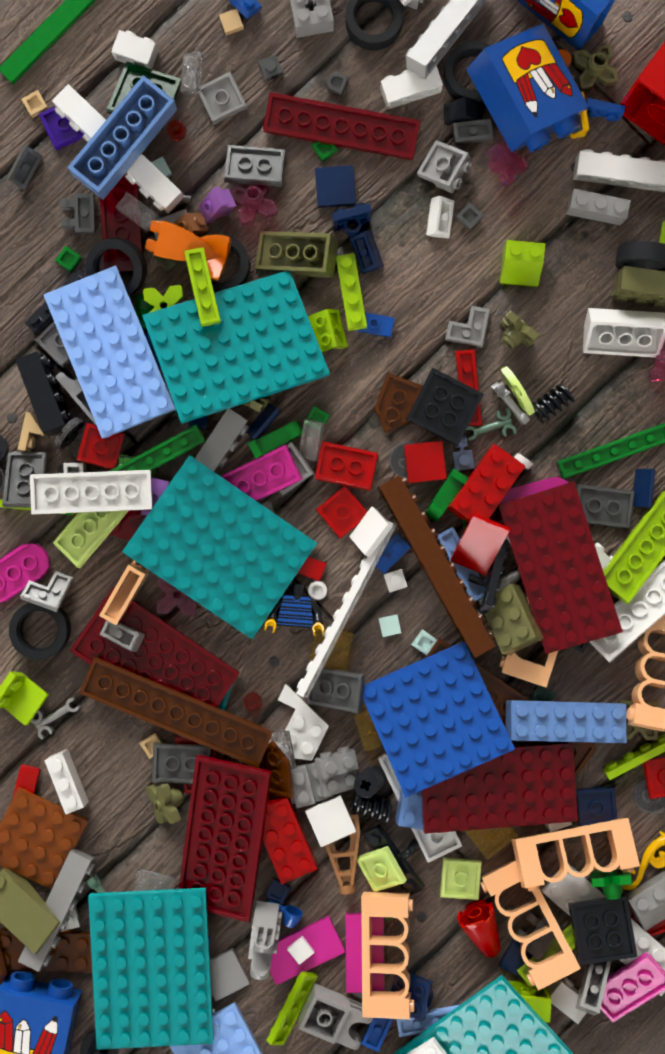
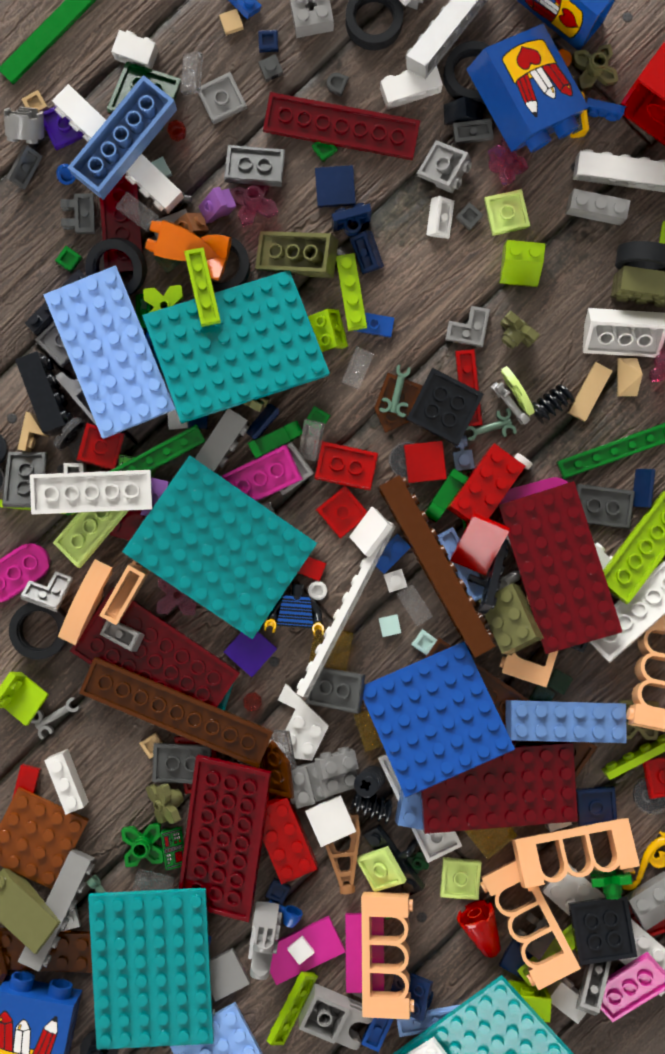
none -> light grey brick [4,107,45,144]
none -> blue tile [56,164,76,185]
none -> light nougat slope [58,559,112,646]
none -> green plant [121,823,164,867]
none -> slope [161,826,184,870]
none -> white tile [167,410,188,430]
none -> dark purple tile [224,631,277,677]
none -> dark blue tile [258,30,278,53]
none -> clear plate [341,346,374,390]
none -> sand green bar [379,365,411,418]
none -> clear plate [397,584,433,626]
none -> dark green plate [407,852,429,874]
none -> yellowish green tile [484,189,530,236]
none -> clear green tile [547,668,573,695]
none -> tan tile [568,362,612,422]
none -> tan slope [617,358,643,397]

